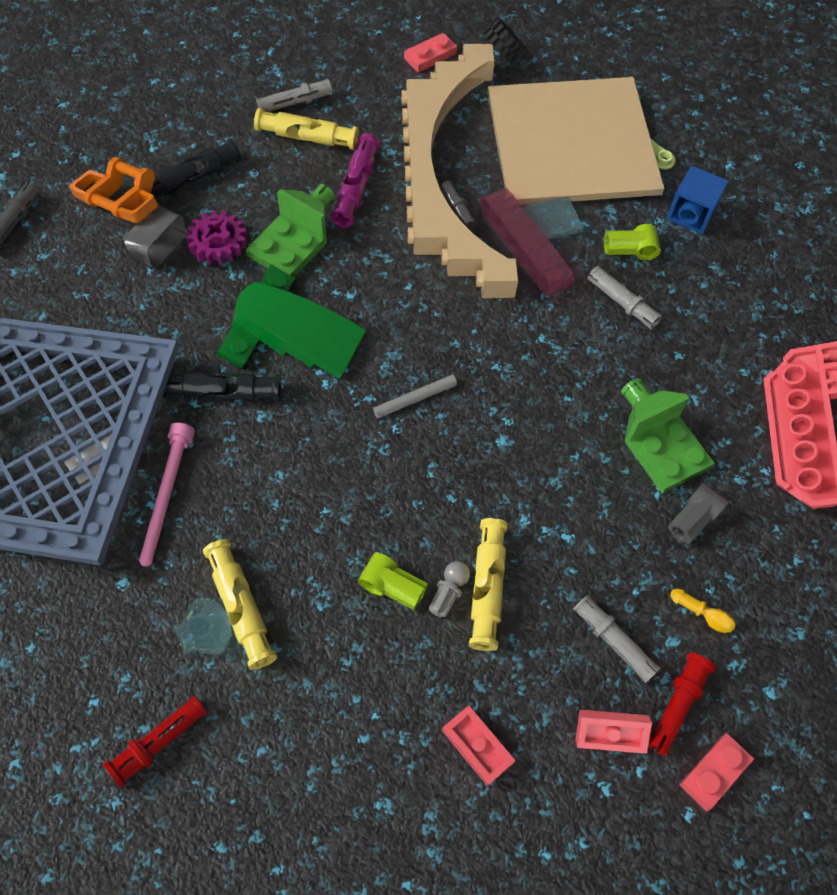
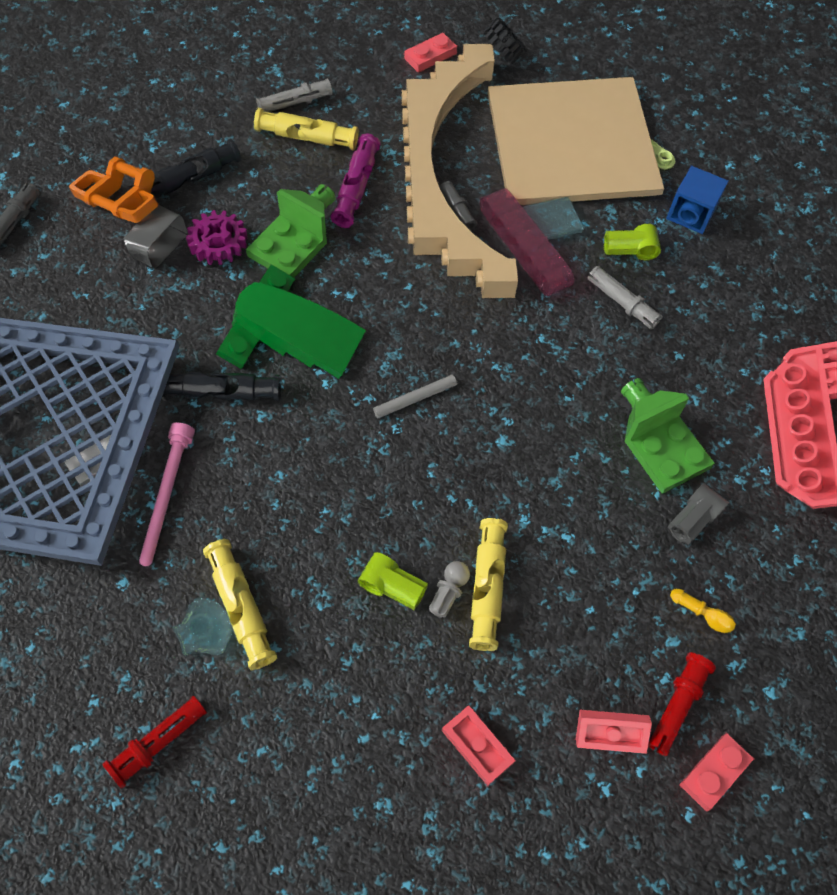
light grey pin [573,595,660,683] -> none

